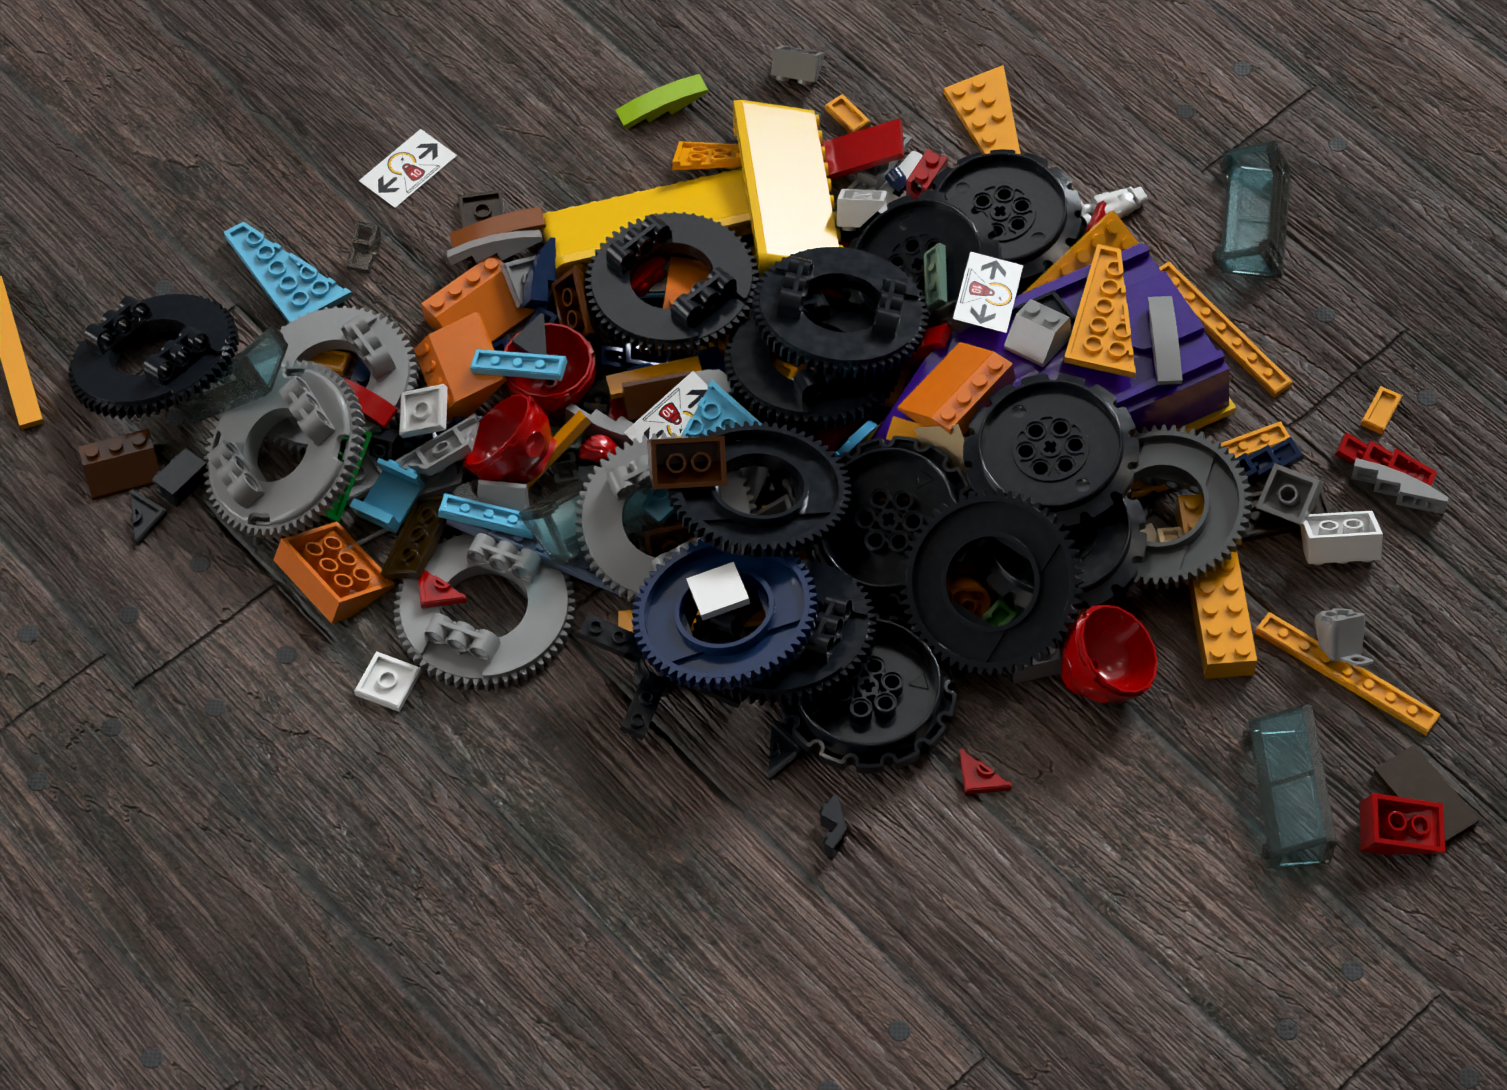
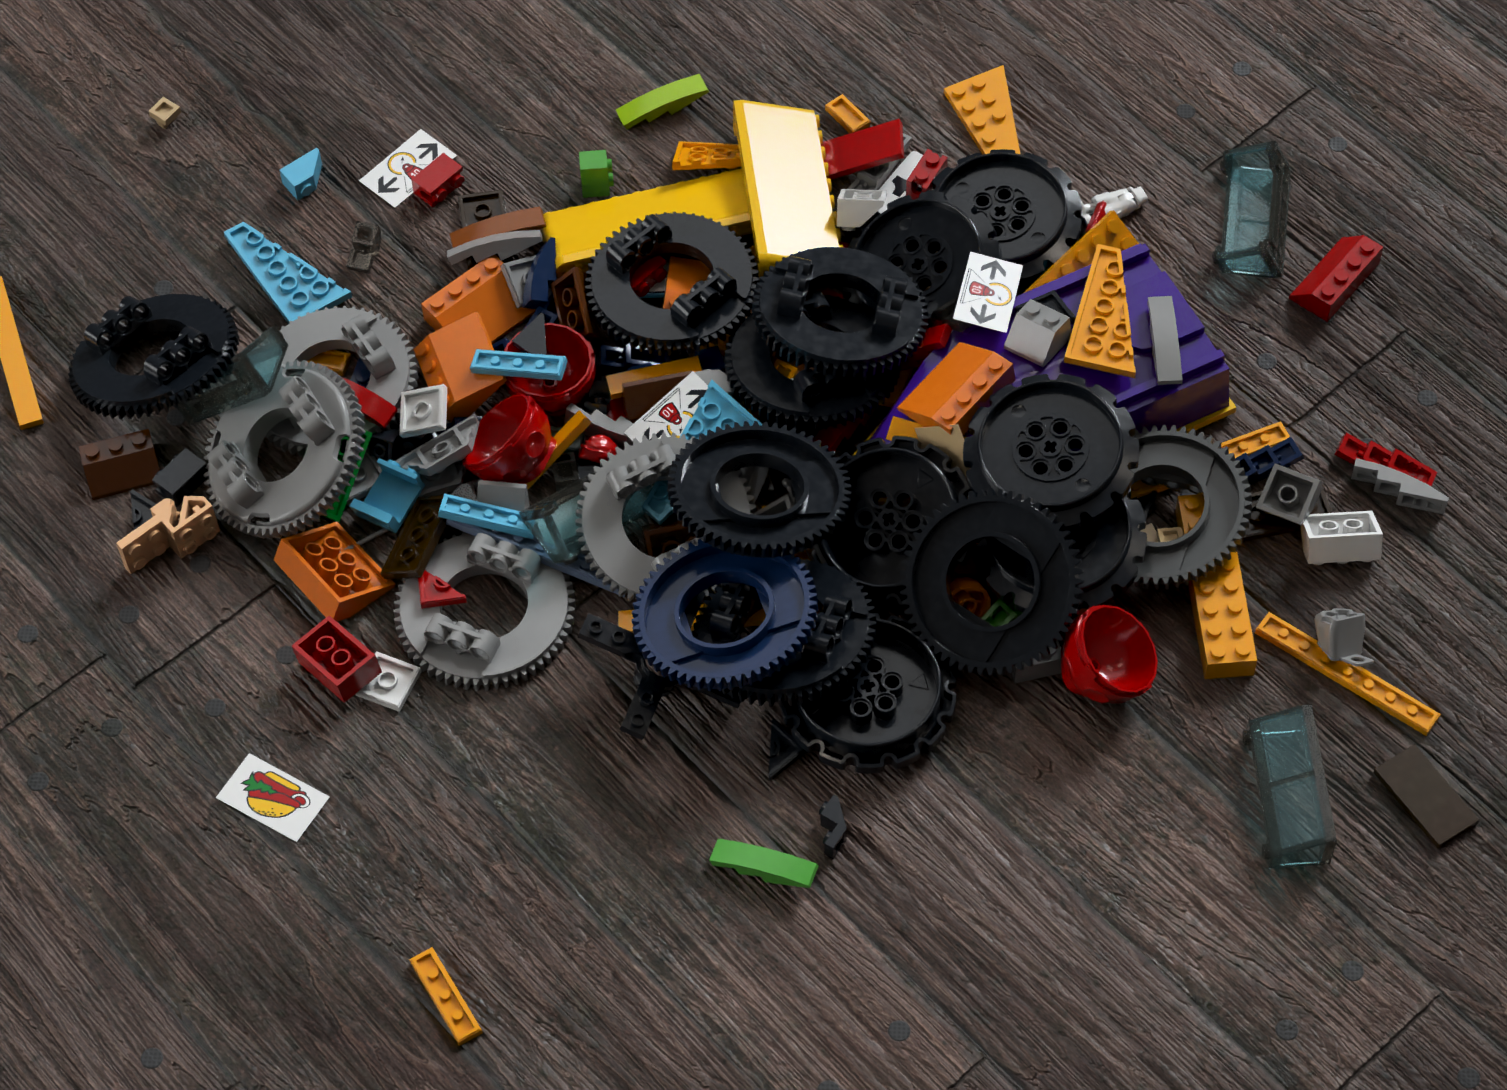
reddish brown slope [647,436,727,490] -> none
white tile [686,562,750,620] -> none
light grey slope [771,45,825,85] -> none
dark azure tile [834,421,878,457] -> none
dark blue hose [885,167,907,192] -> none
sand green tile [924,243,947,314] -> none
red tile [959,749,1012,795] -> none
light orange tile [1159,261,1293,398] -> none
red slope [1359,793,1445,855] -> none
light orange tile [1361,386,1403,435] -> none
none -> light nougat piece [116,496,220,574]
none -> tan tile [149,97,181,129]
none -> sticker [216,753,329,842]
none -> medium azure slope [279,148,322,201]
none -> red brick [292,615,382,703]
none -> light orange tile [409,947,482,1046]
none -> red brick [411,153,465,207]
none -> bright green brick [579,150,614,198]
none -> bright green slope [709,839,818,888]
none -> red slope [1289,235,1383,322]

